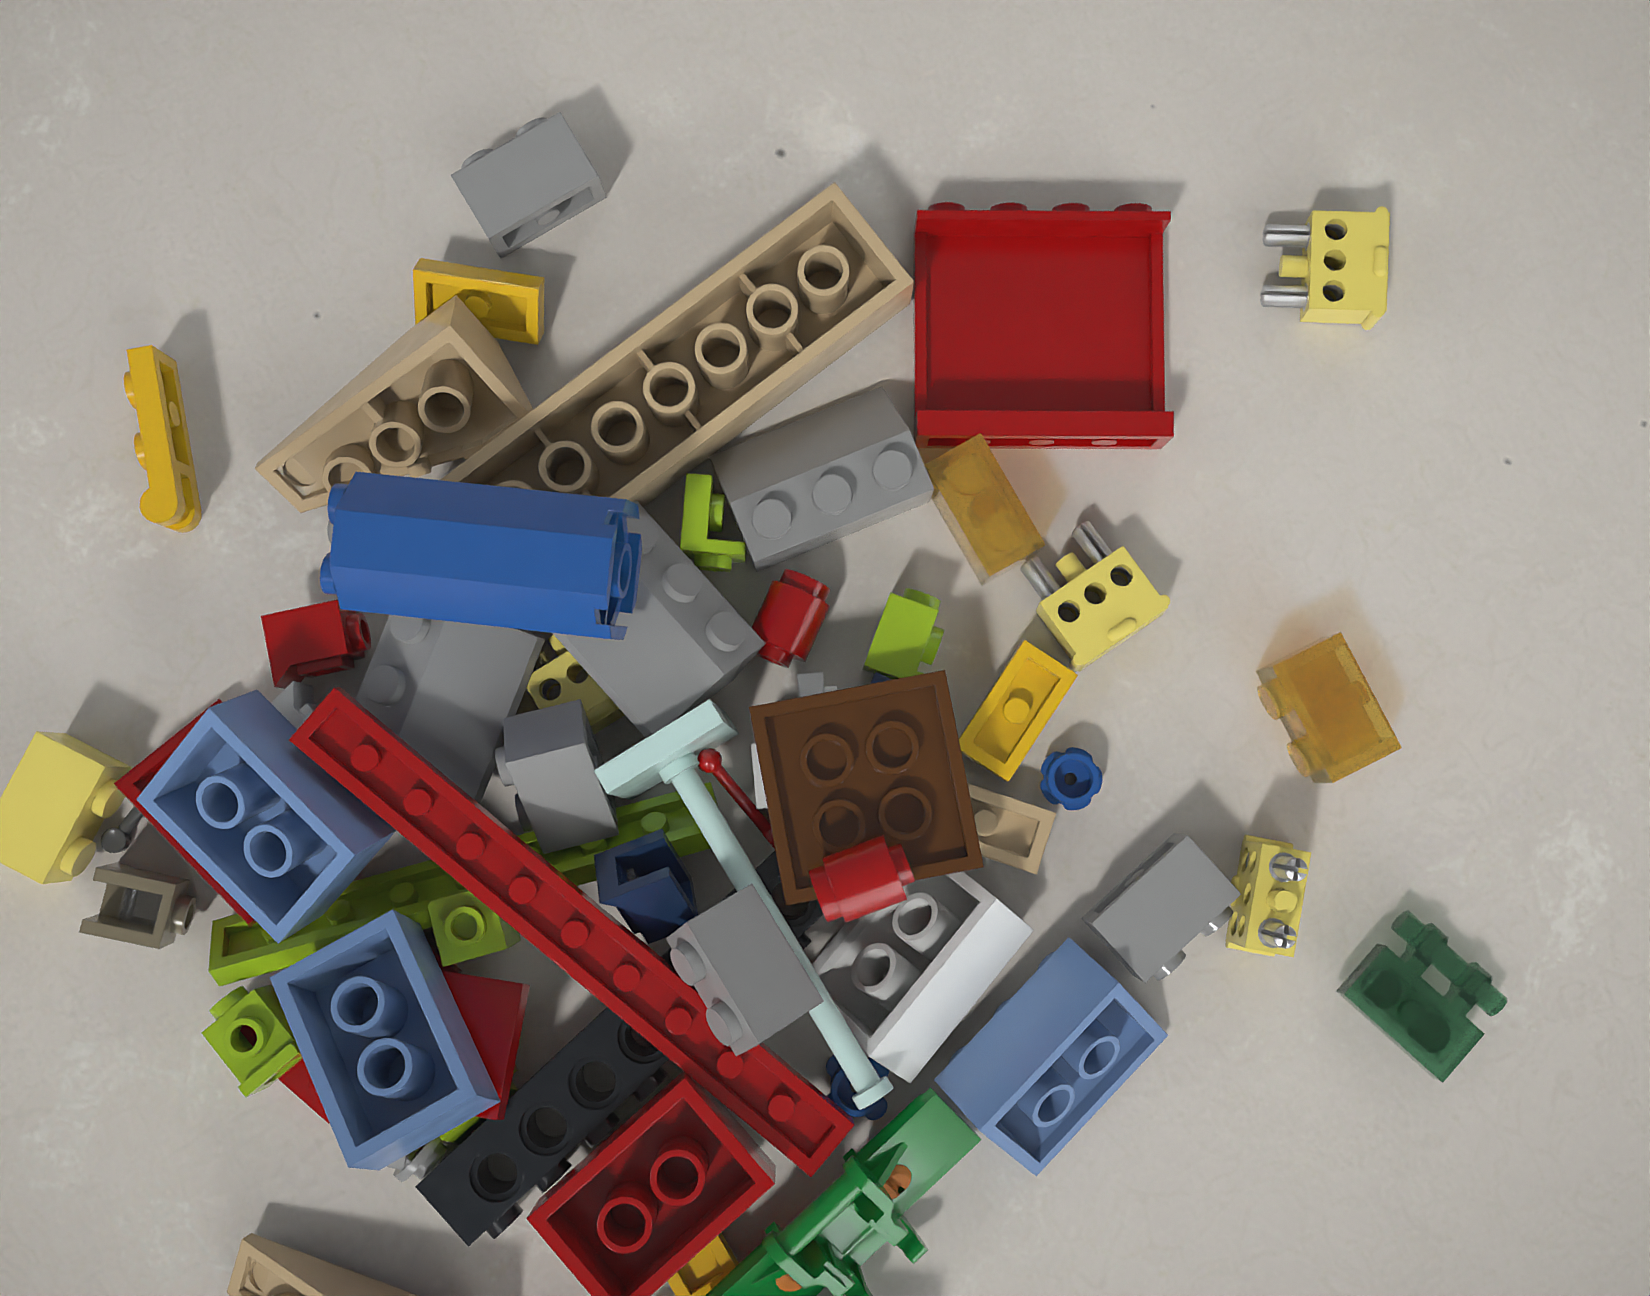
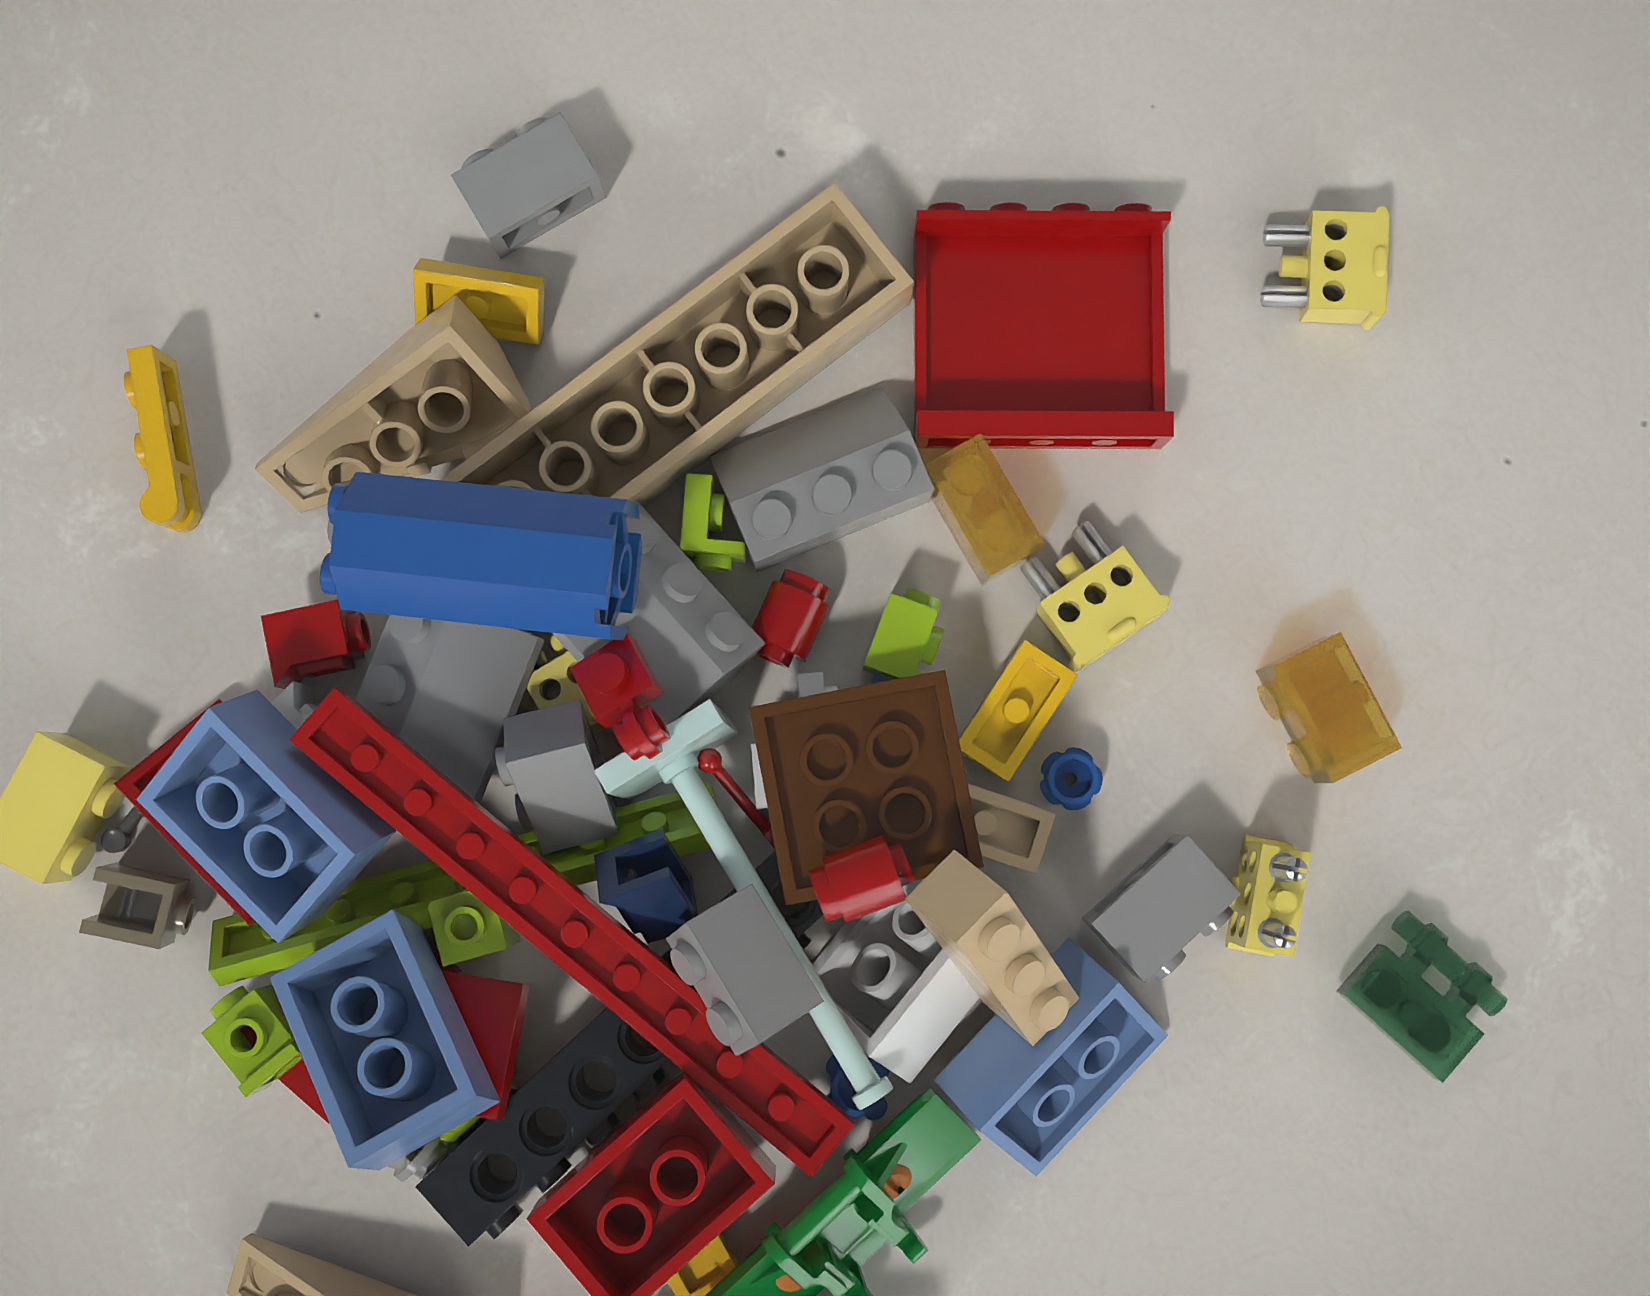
none -> red plate [570,632,671,761]
none -> tan brick [905,850,1080,1046]

